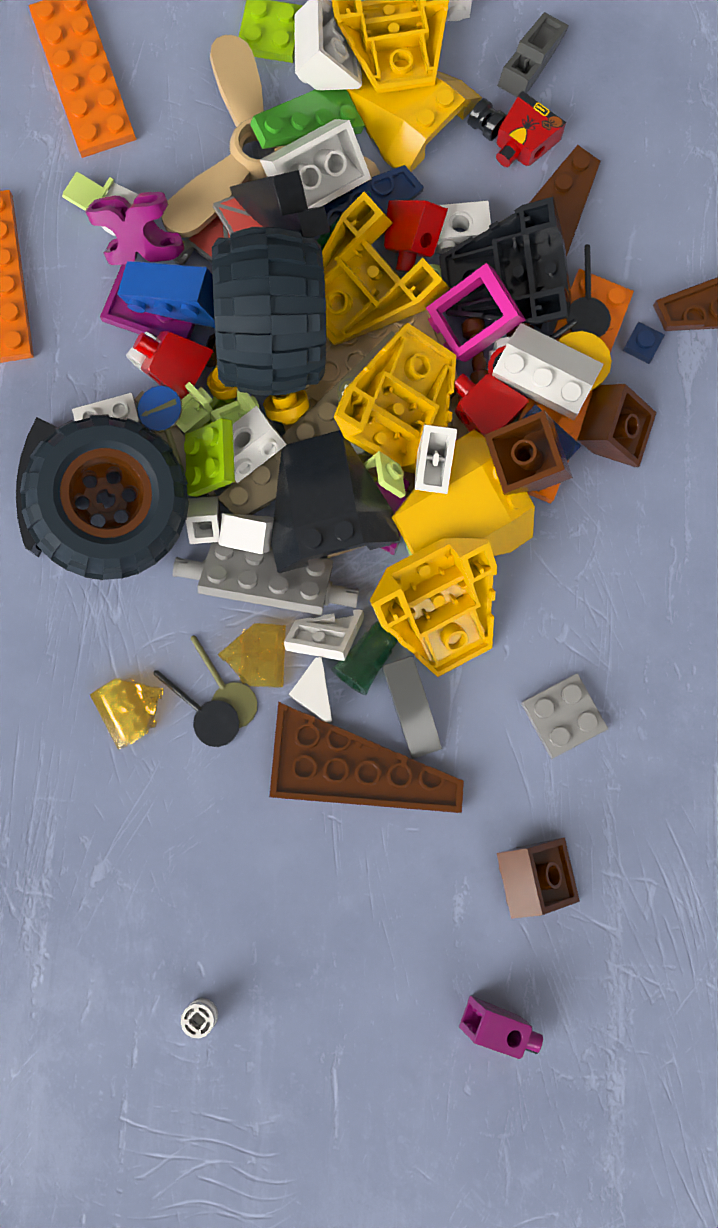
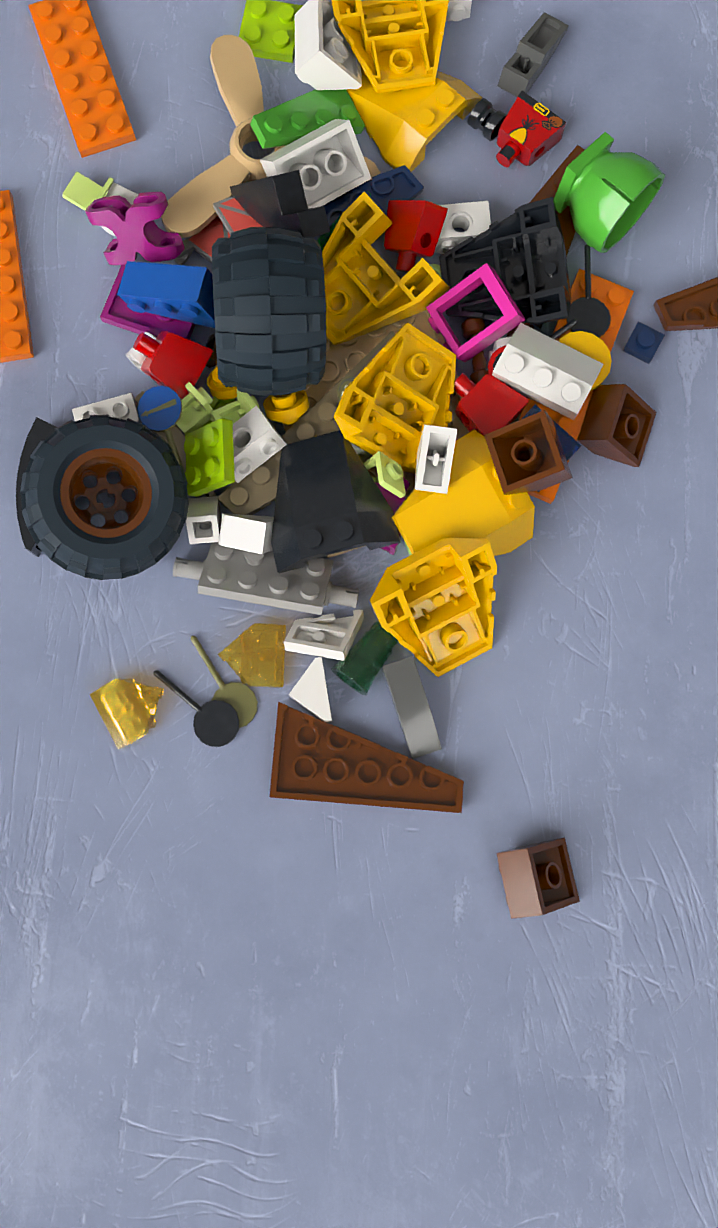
white wheel [181,998,218,1039] -> none
magenta torso [459,996,543,1059] -> none
light grey plate [521,673,608,759] -> none
none -> bright green plate [554,132,665,253]

